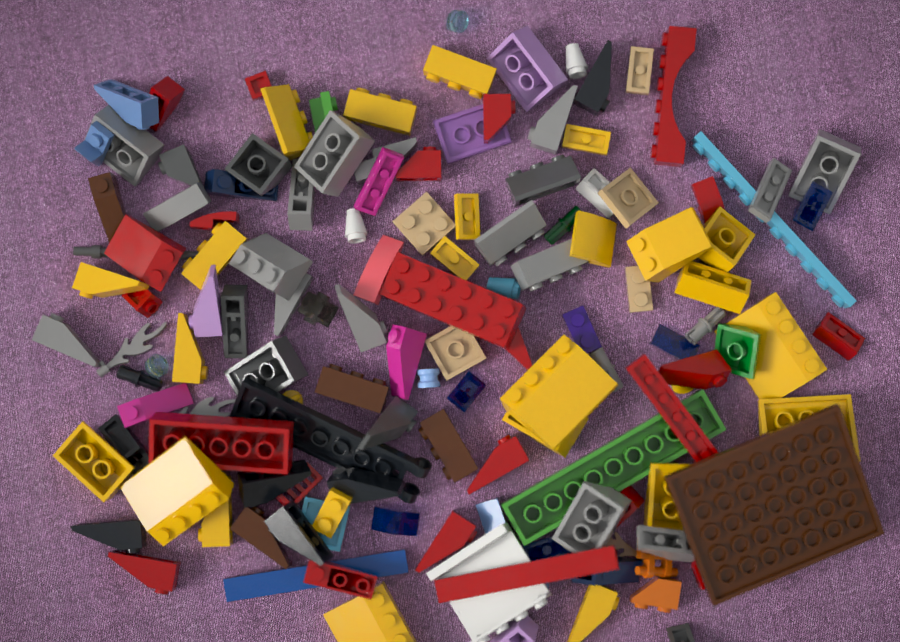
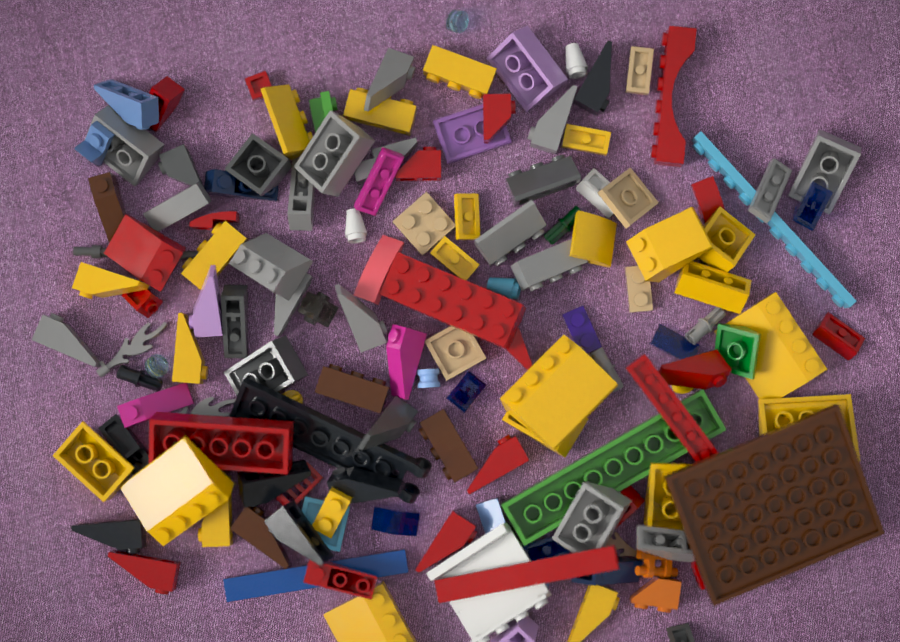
none -> light grey slope [364,48,416,111]

